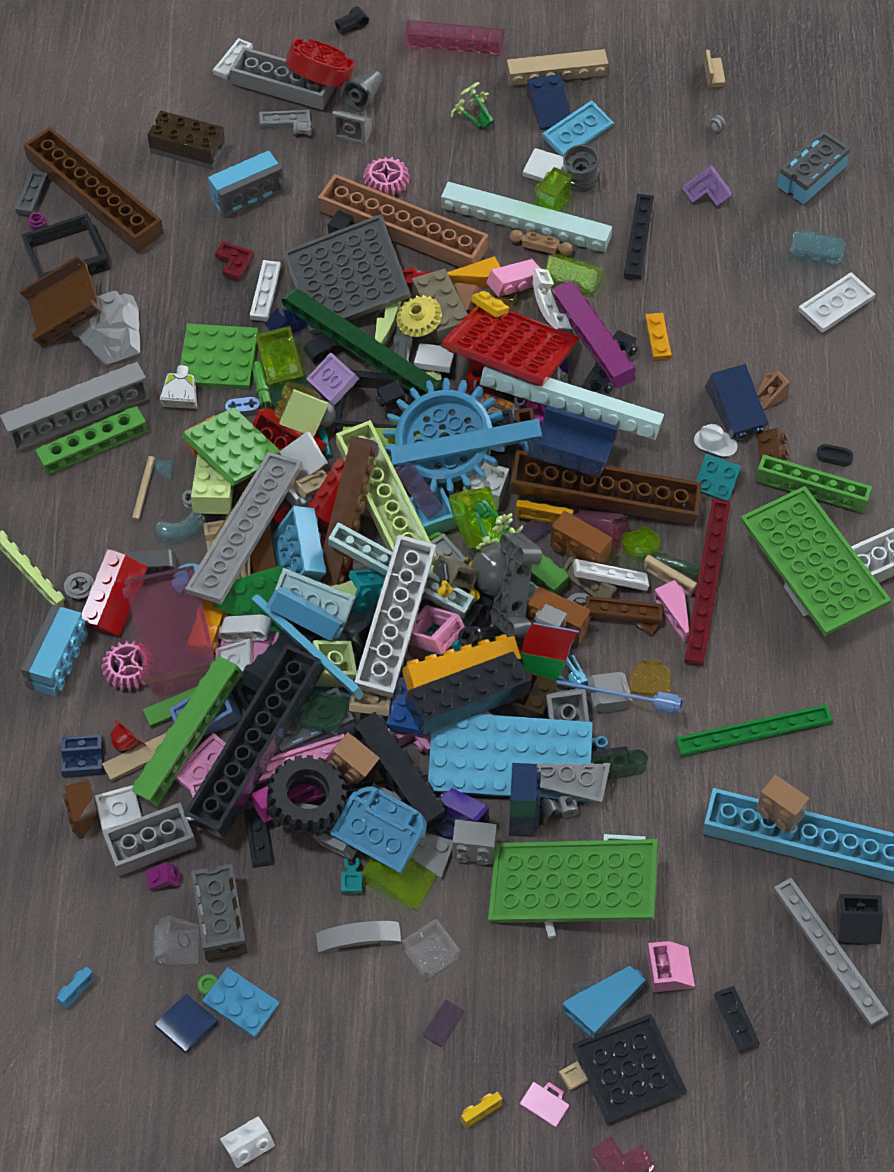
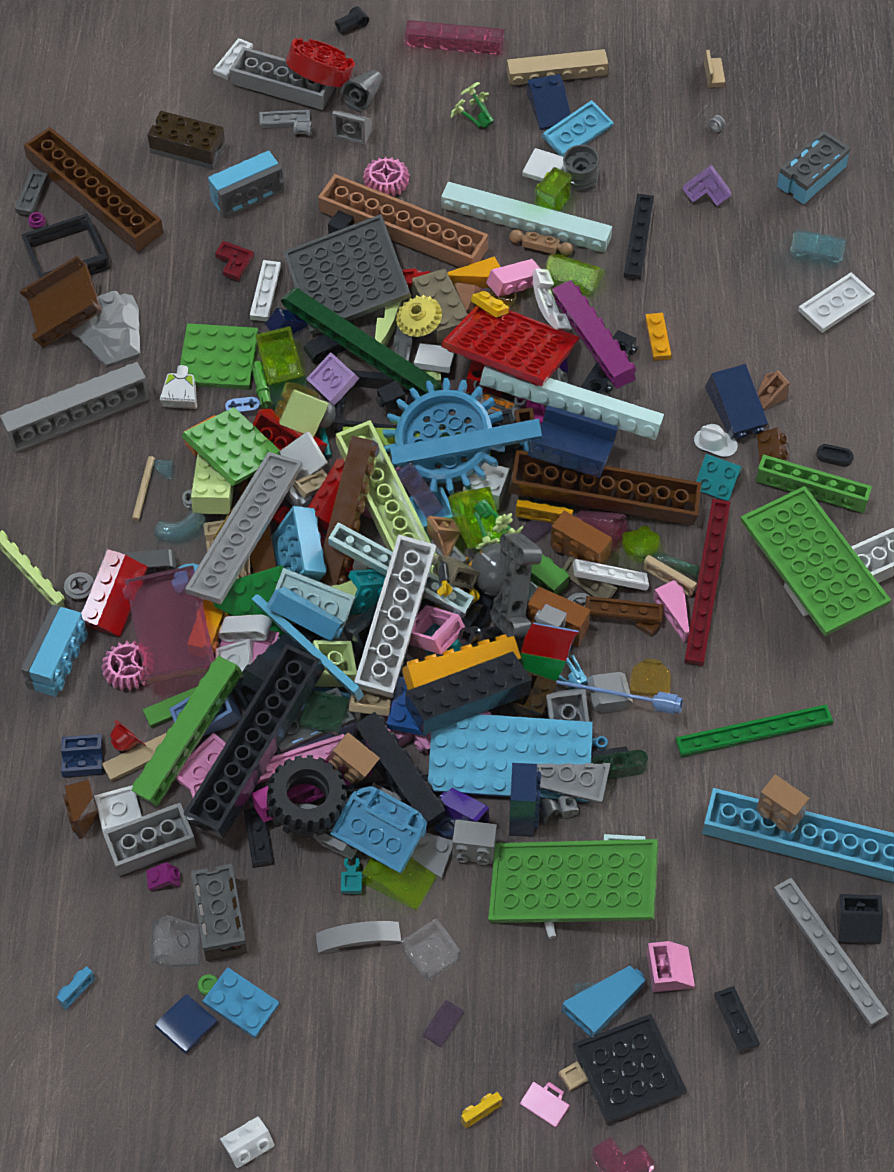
bright green brick [35,406,148,476] -> none
none -> nougat slope [427,516,462,556]

